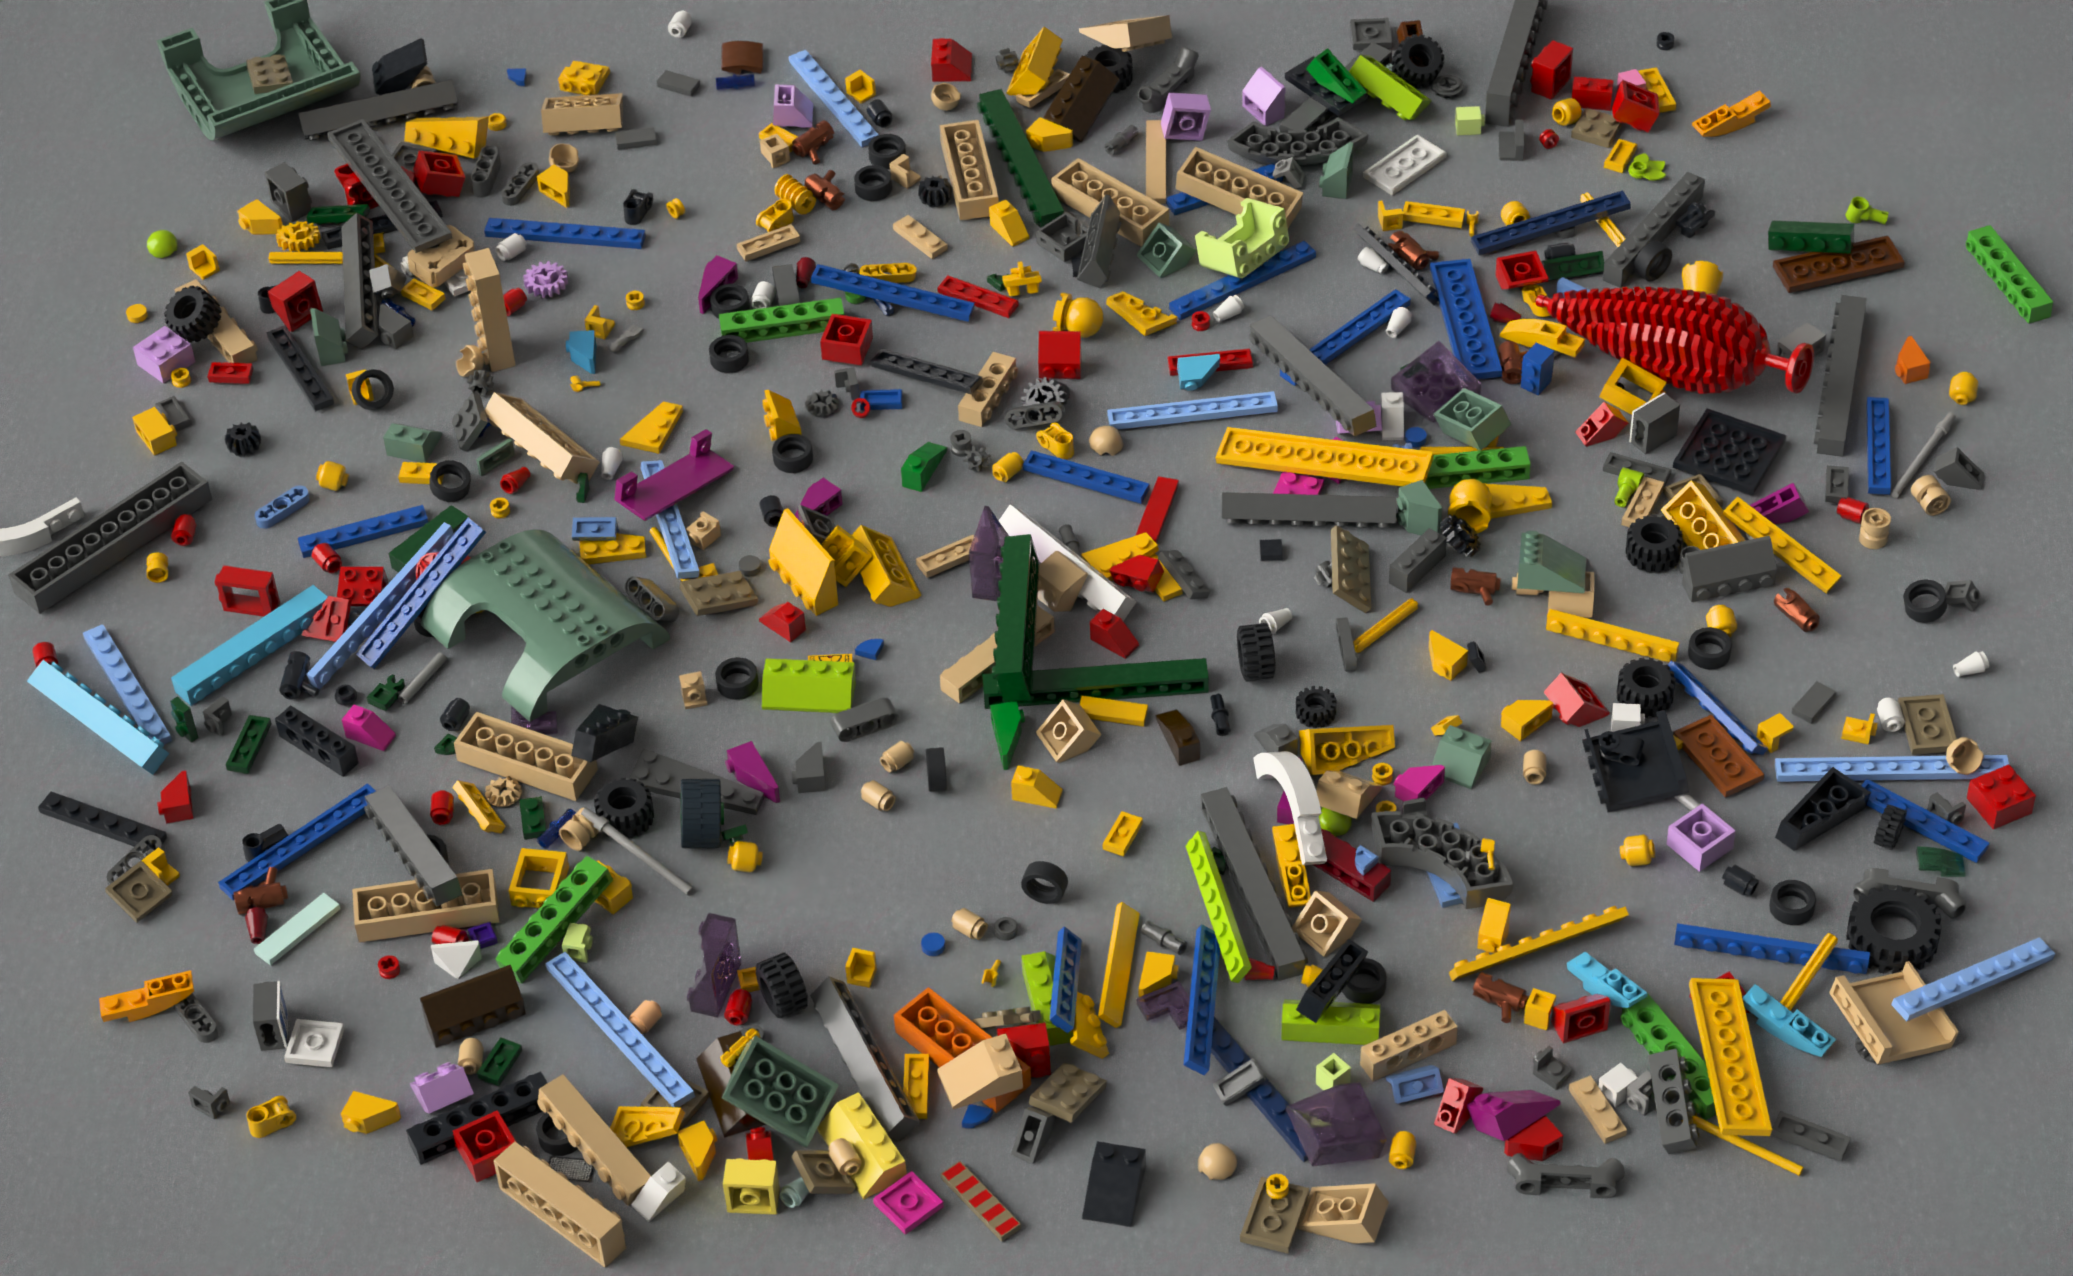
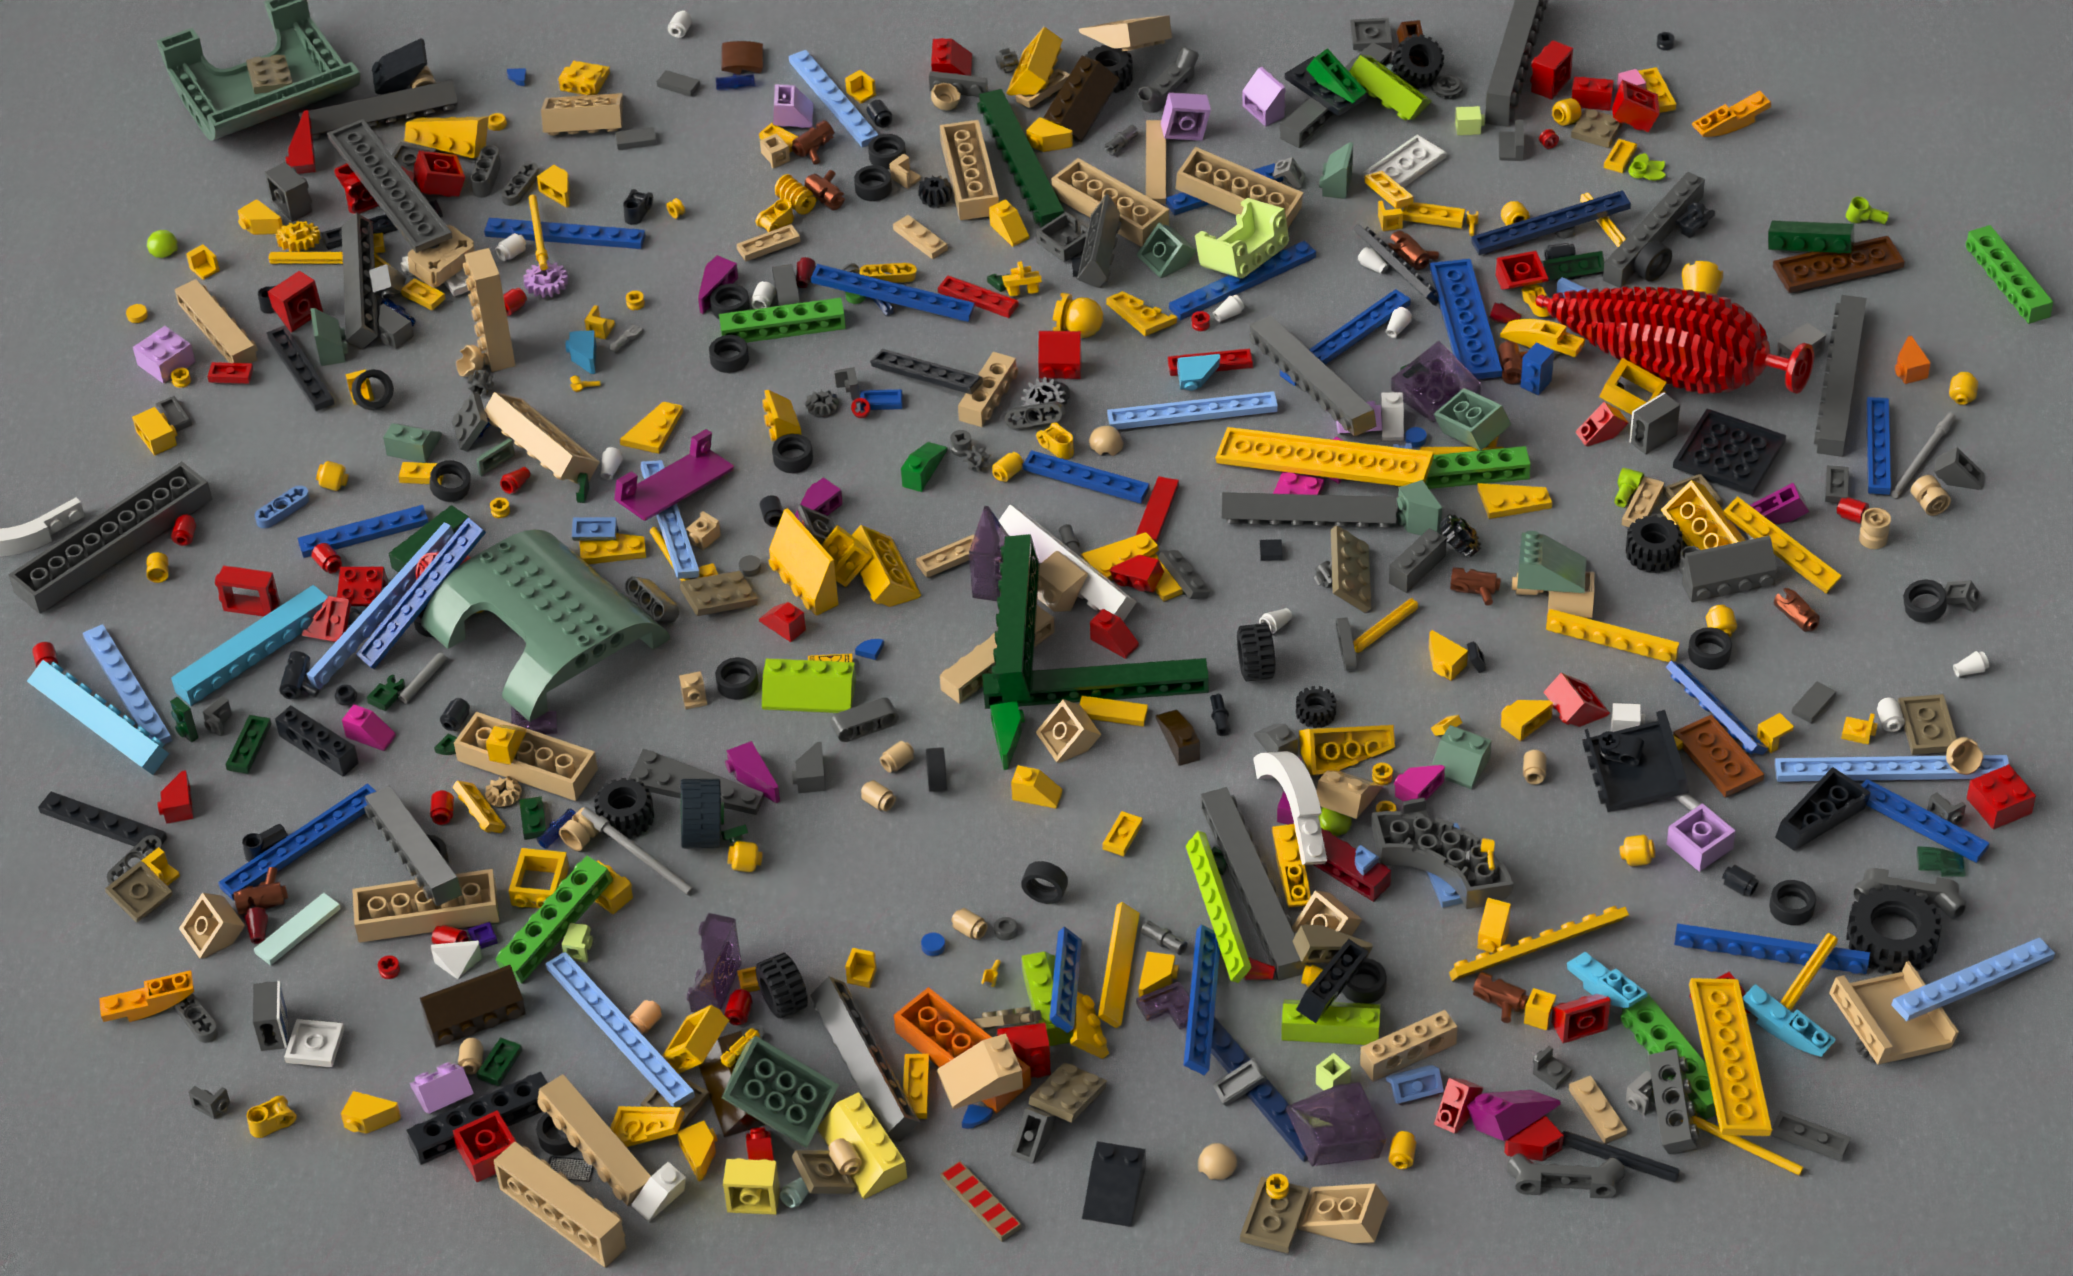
black tyre [164,286,222,343] -> none
black gear [224,422,261,457] -> none
dark green plate [306,204,370,225] -> none
tan hair [549,143,579,173] -> none
black wedge [571,704,638,762] -> none
red brick [820,314,873,366] -> none
dark pink plate [873,1171,944,1235] -> none
dark grey brick [1228,117,1368,166] -> none
yellow tile [1448,479,1492,533] -> none
white brick [1599,1063,1638,1108] -> none
dark grey tile [1603,452,1672,487] -> none
black tyre [1617,658,1675,718] -> none
black tyre [1874,804,1907,850] -> none
none -> tan slope [179,893,245,959]
none -> red slope [285,110,316,174]
none -> yellow slope [486,725,527,765]
none -> yellow bar [529,195,548,270]
none -> yellow window [662,1005,729,1074]
none -> dark grey plate [929,71,988,97]
none -> dark tan slope [1292,925,1373,963]
none -> yellow plate [1365,171,1414,209]
none -> black axle [1562,1130,1680,1182]

